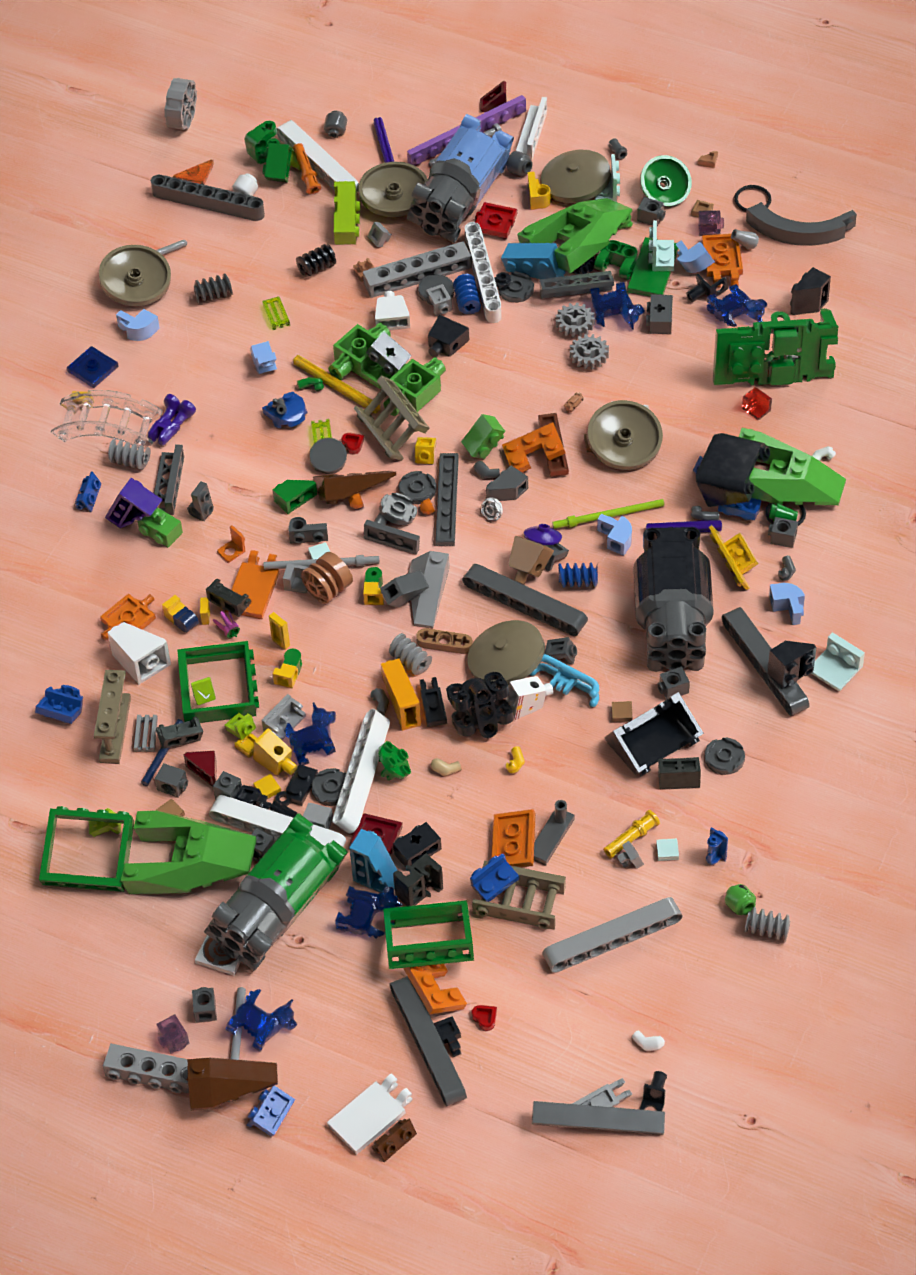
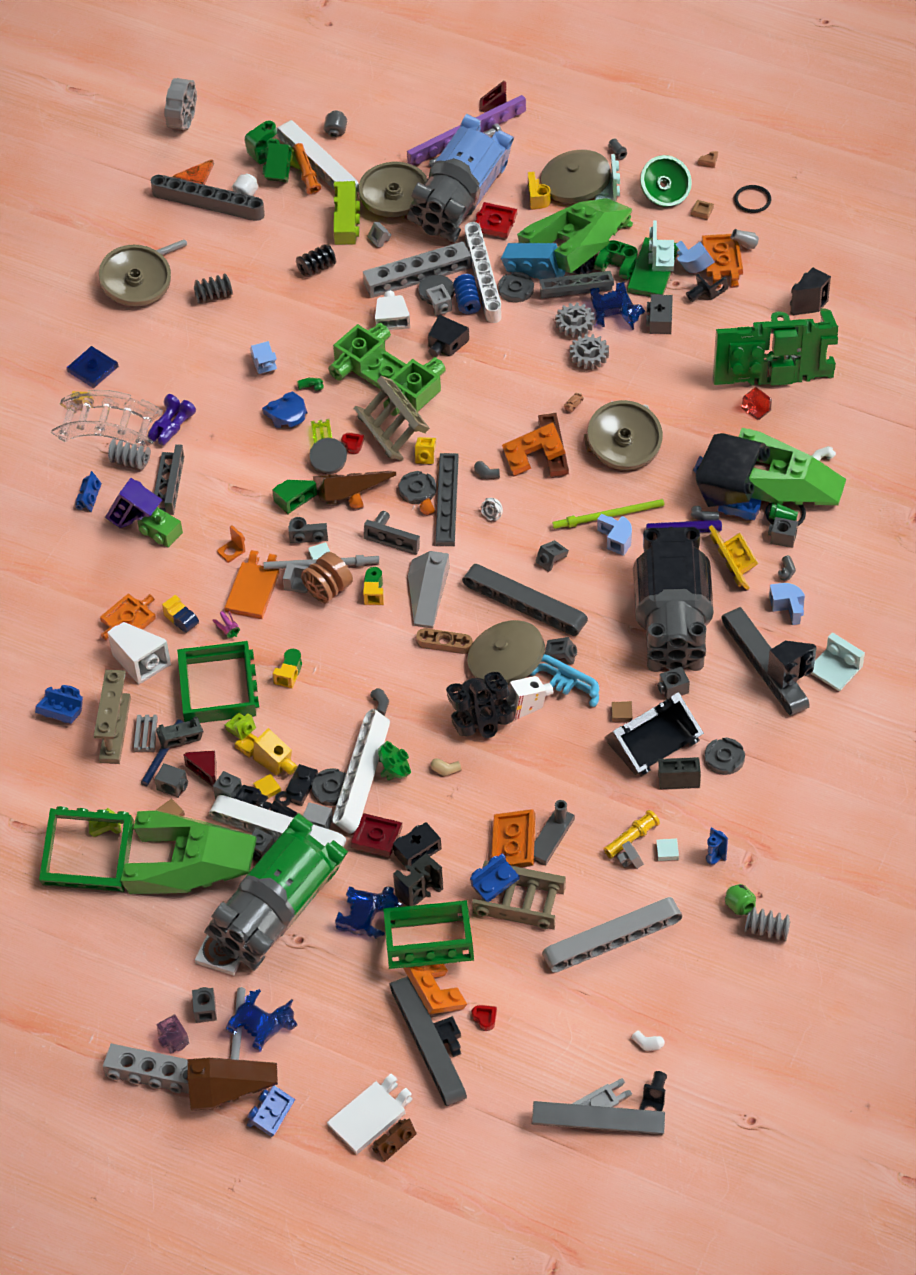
light blue brick [116,309,160,341] -> none
dark grey plate [187,481,214,521] -> none
lime slope [191,677,216,705] -> none
yellow tile [200,597,210,625] -> none
pearl dark grey hinge [206,578,252,617] -> none
clear neon green tile [262,296,290,330] -> none
light grey hinge [262,694,306,740] -> none
yellow tile [269,612,290,650] -> none
dark grey arm [272,398,287,415] -> none
clear blue animal [284,702,336,765] -> none
yellow axle [293,355,381,414] -> none
dark azure wedge [349,829,397,897] -> none
nougat tile [353,258,374,282] -> none
brick [366,332,412,376] -> none
dark purple axle [373,117,394,163] -> none
tile [379,493,417,525] -> none
dark grey slope [380,570,429,608] -> none
light orange slope [381,659,421,731] -> none
light grey piece [389,633,432,675] -> none
black hinge [419,677,447,727] -> none
bright green brick [461,414,505,459] -> none
dark grey slope [486,466,529,501] -> none
black plate [494,272,512,289] -> none
dark grey head [506,151,533,176] -> none
yellow arm [506,746,525,773] -> none
medium nougat torso [508,535,554,585] -> none
white fence [516,97,547,160] -> none
dark purple dish [524,524,562,545] -> none
blue piece [558,563,598,588] -> none
dark grey brick [637,197,666,226] -> none
clear purple brick [698,210,724,236] -> none
clear blue animal [707,284,767,327] -> none
dark grey arch [746,202,857,246] -> none

